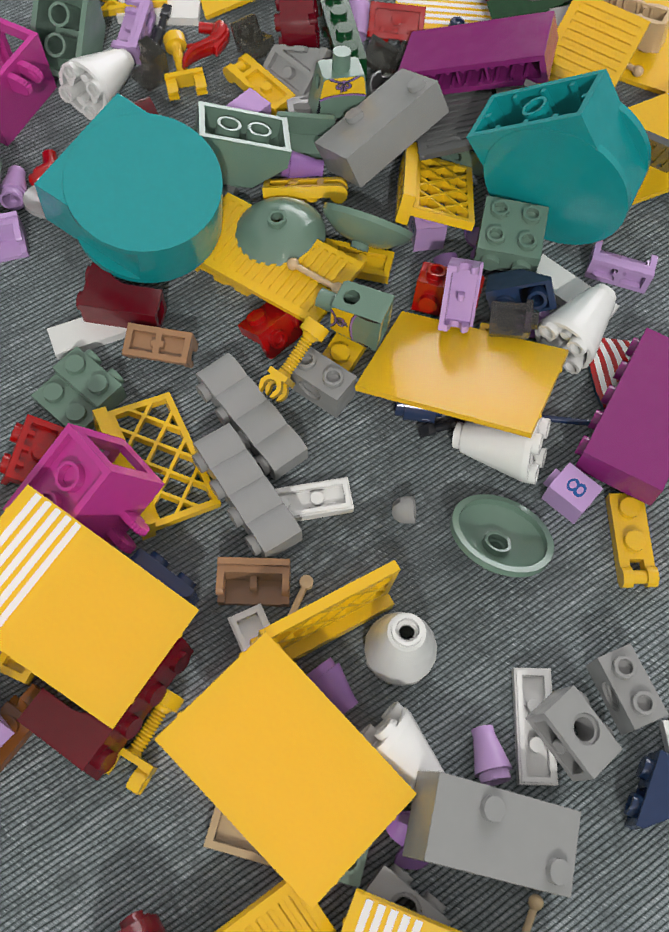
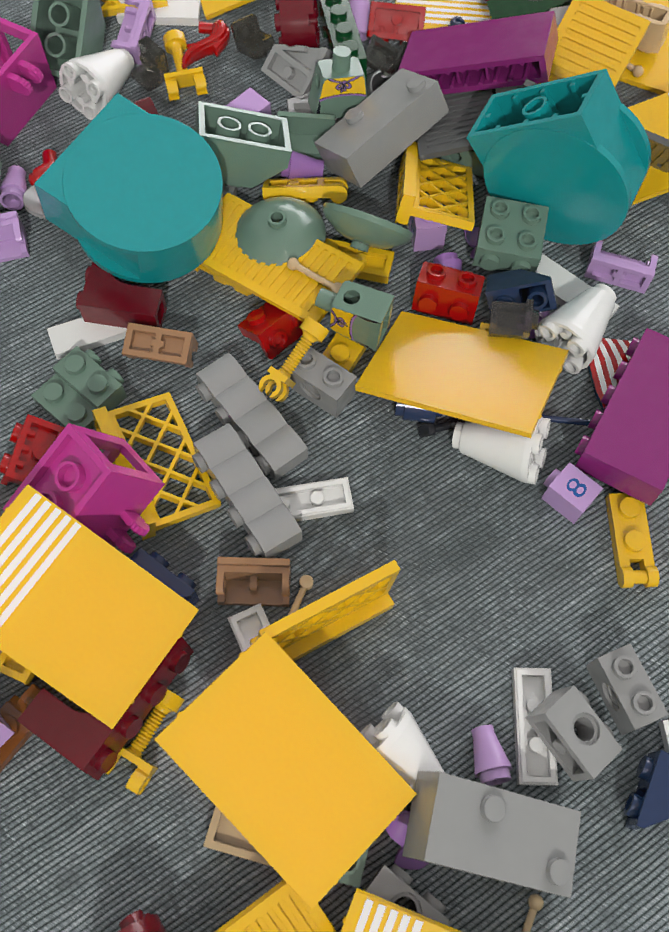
black piece [146,3,172,62] -> none
yellow plate [223,53,296,116] -> none
medium lavender cone [307,657,358,714] -> none
white cone [364,612,437,686] -> none
light grey hinge [391,496,416,524] -> none
lavender hinge [438,257,484,333] -> none
sand green dish [450,494,554,577] -> none

